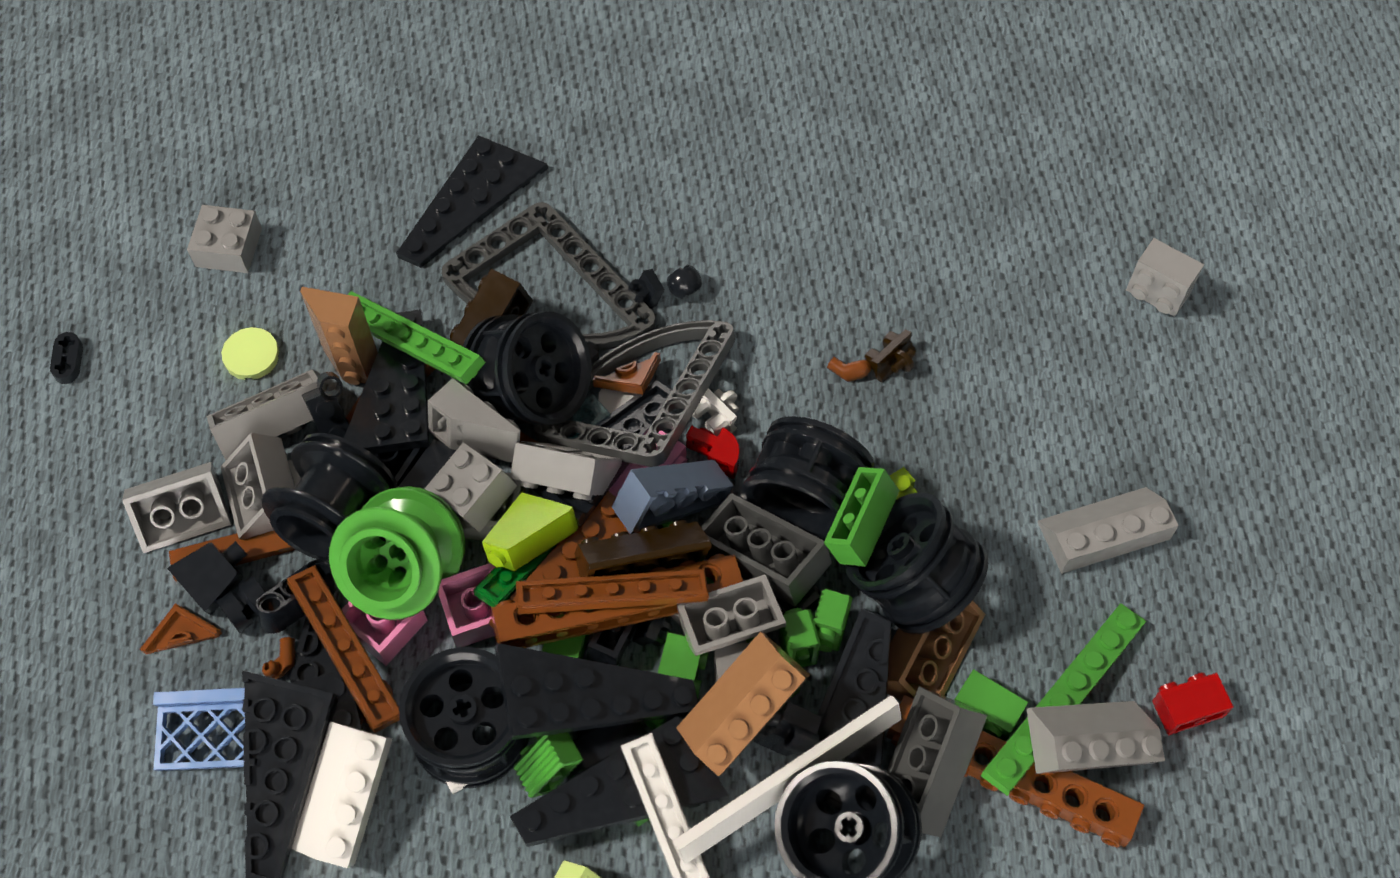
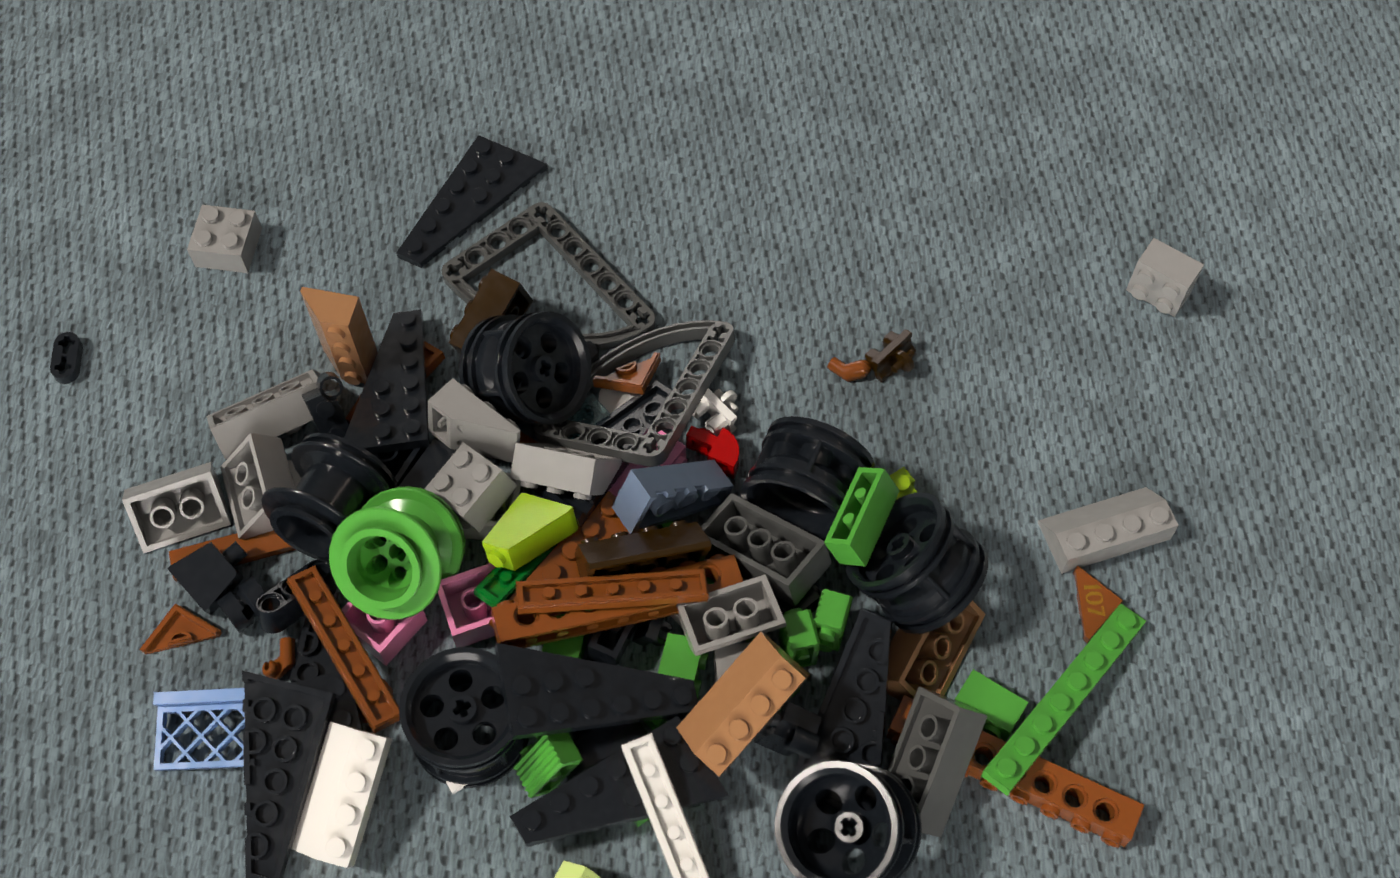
yellowish green tile [221,327,279,380] -> none
bright green plate [348,291,486,385] -> none
white sticker [521,441,579,451] -> none
black tile [628,269,665,309] -> none
black piece [667,265,702,299] -> none
white tile [673,696,902,864] -> none
light grey slope [1026,701,1165,774] -> none
red brick [1152,672,1234,735] -> none
none -> dark orange tile [1073,566,1123,643]

